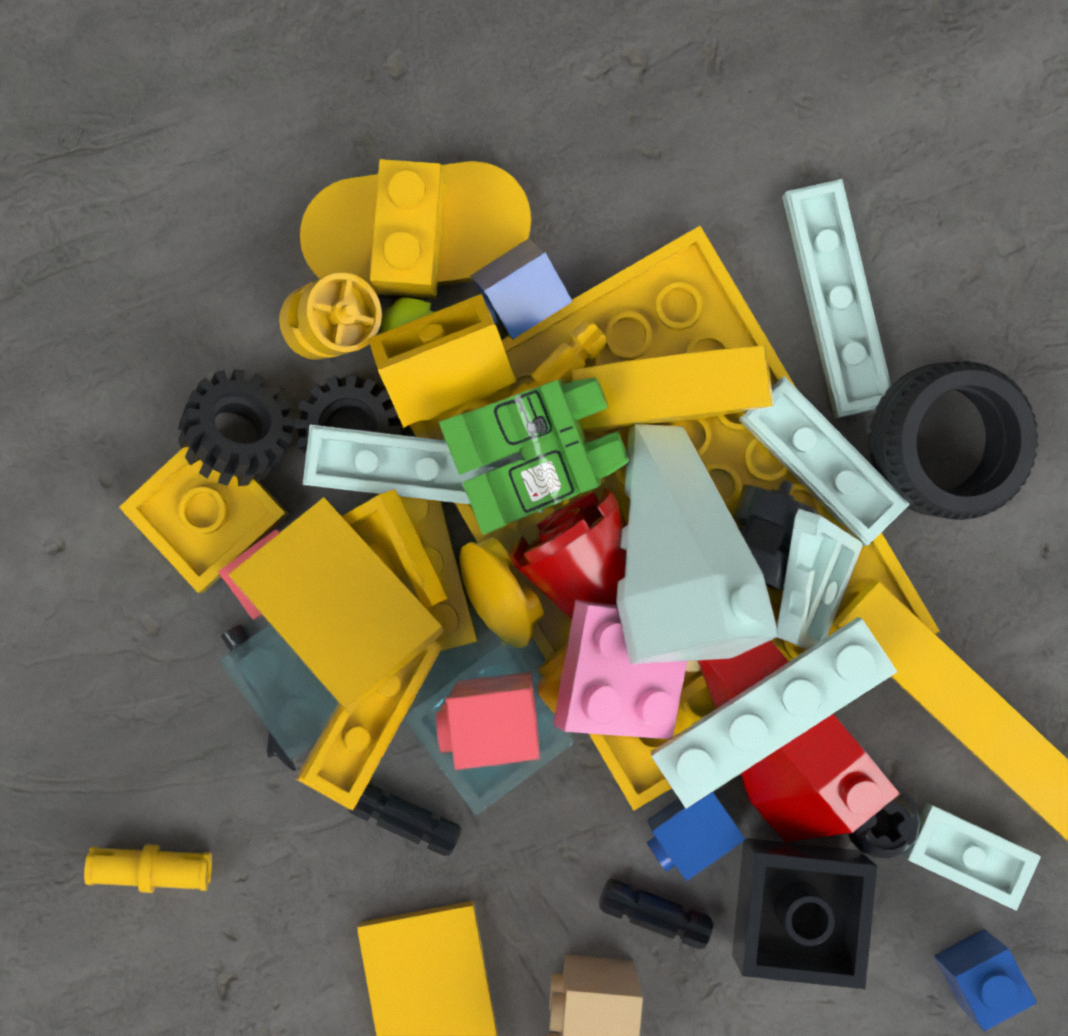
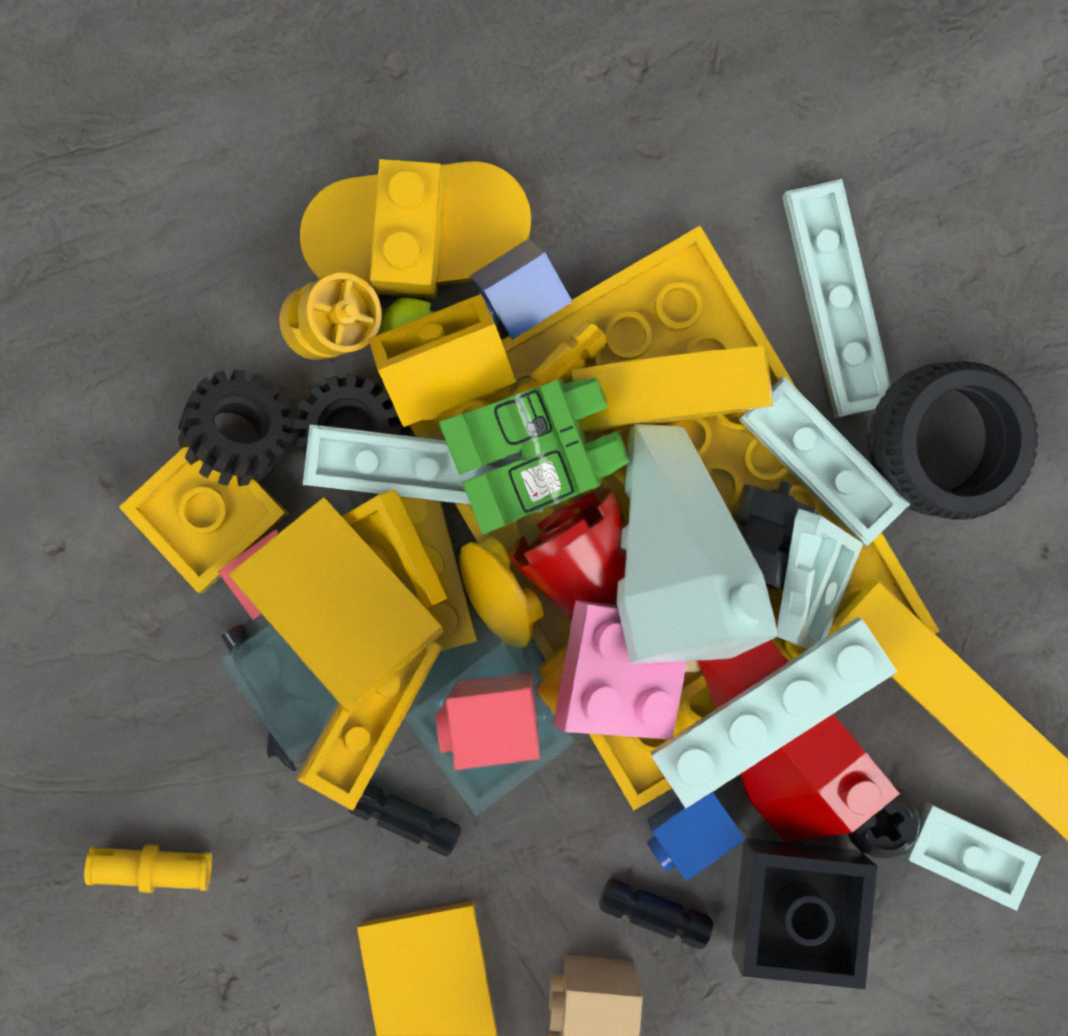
blue brick [934,929,1037,1032] -> none

